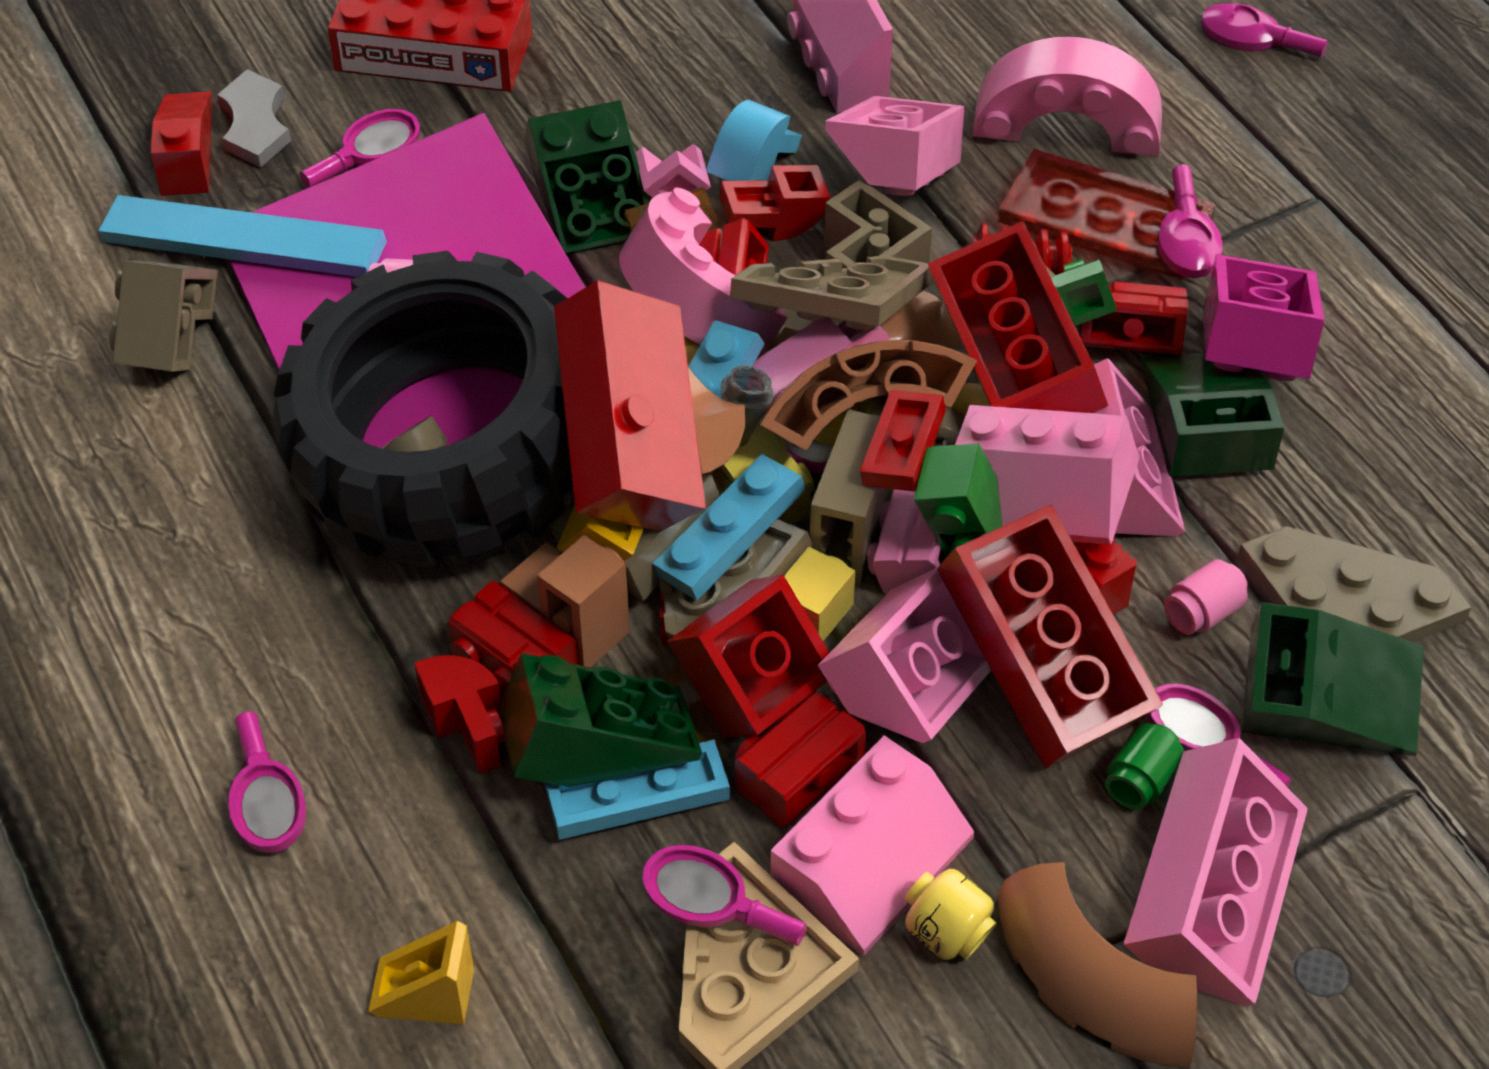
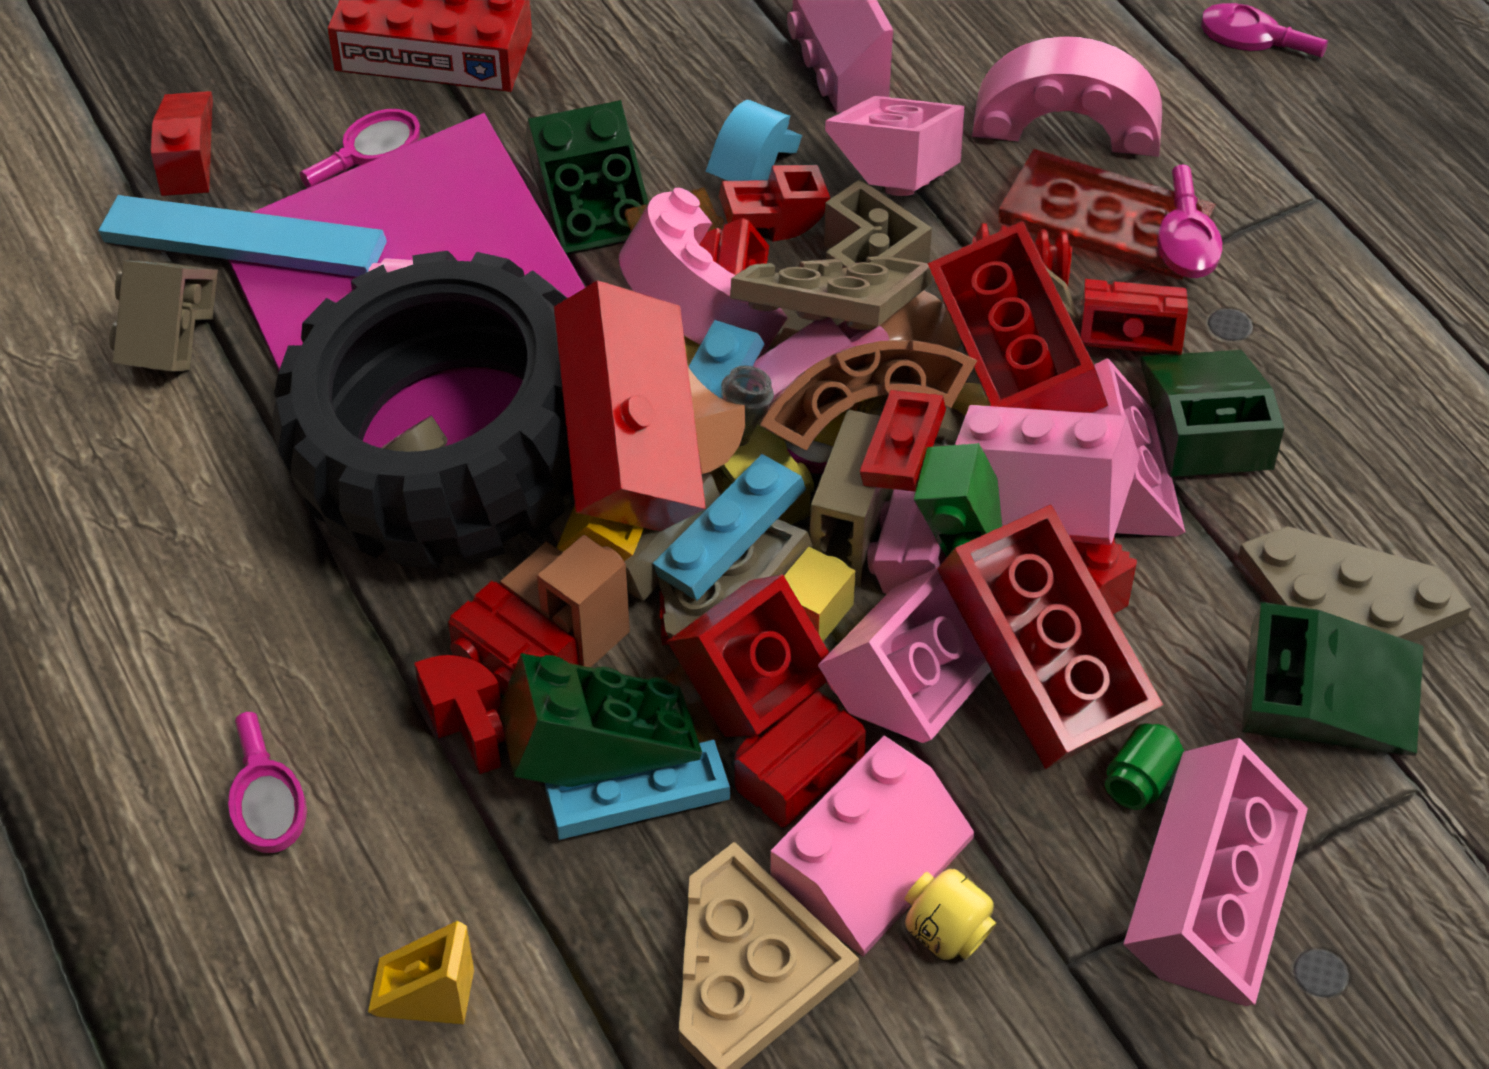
light grey tile [217,69,291,168] -> none
bright pink panel [635,144,711,197] -> none
dark pink piece [643,845,807,946] -> none
nougat brick [997,862,1197,1068] -> none
green tile [1051,258,1117,326] -> none
piece [1147,683,1292,787] -> none
bright pink brick [1164,559,1248,635] -> none
dark pink brick [1203,254,1325,381] -> none

